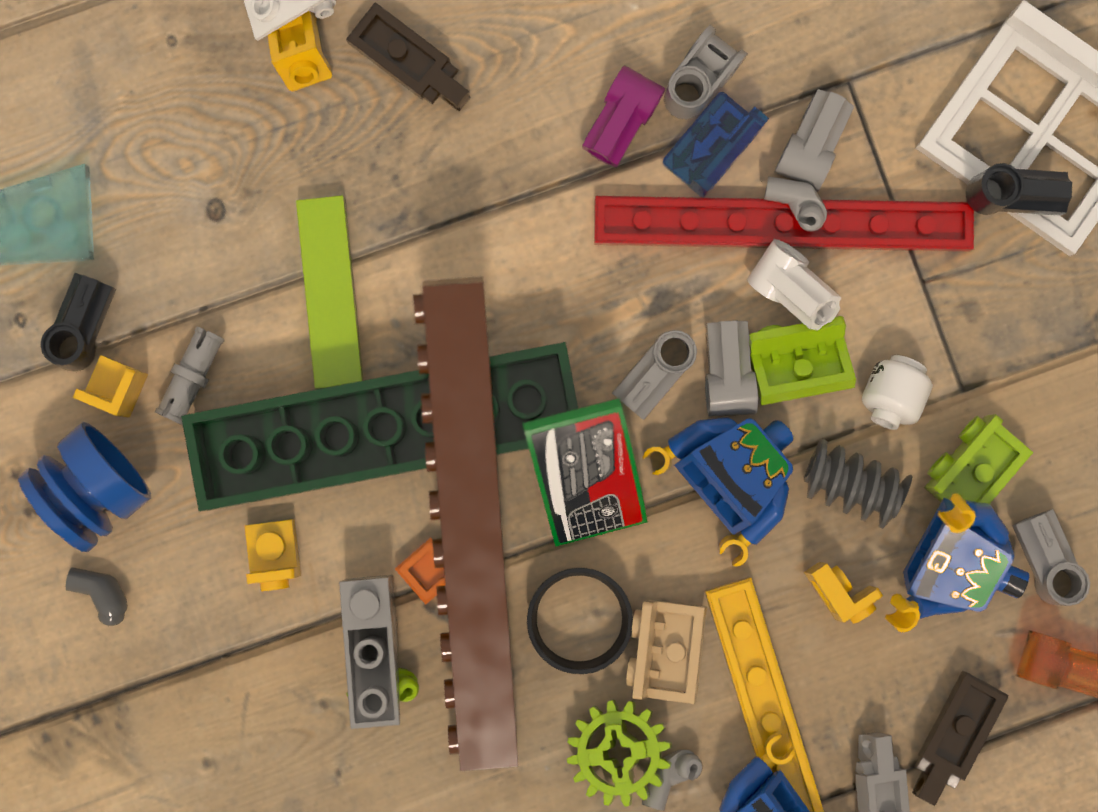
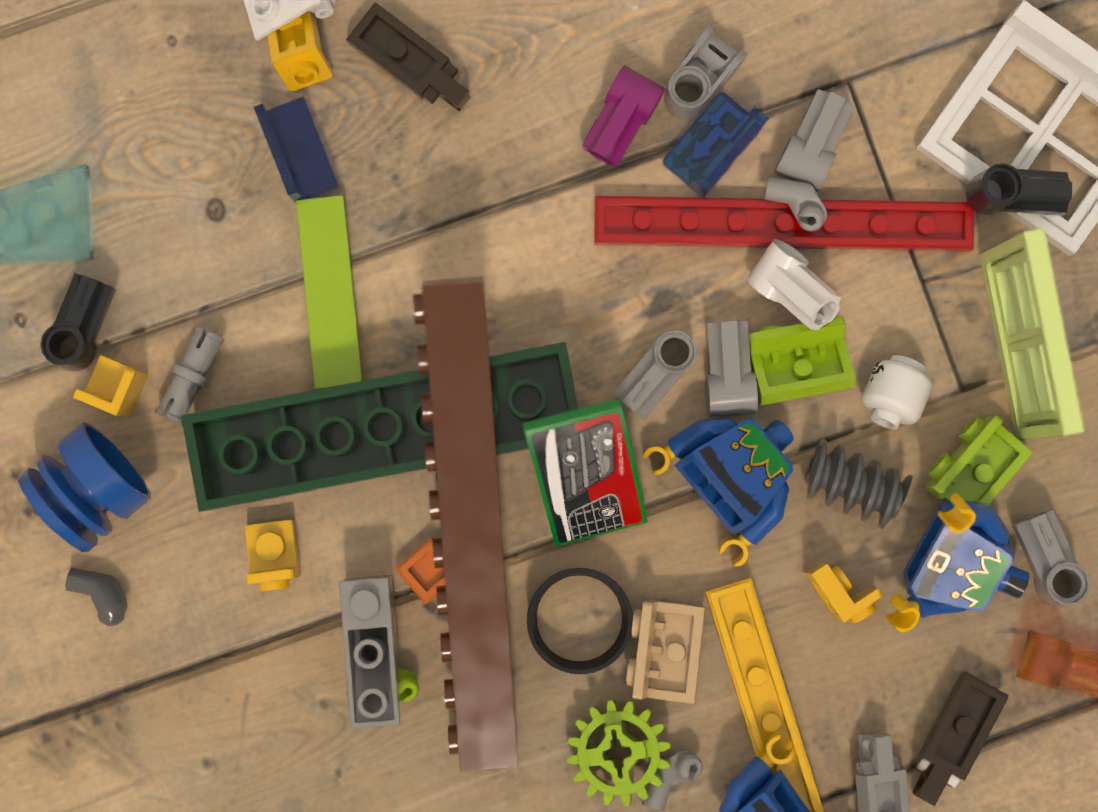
none -> clear blue panel [254,97,340,203]
none -> yellowish green window [979,228,1085,439]

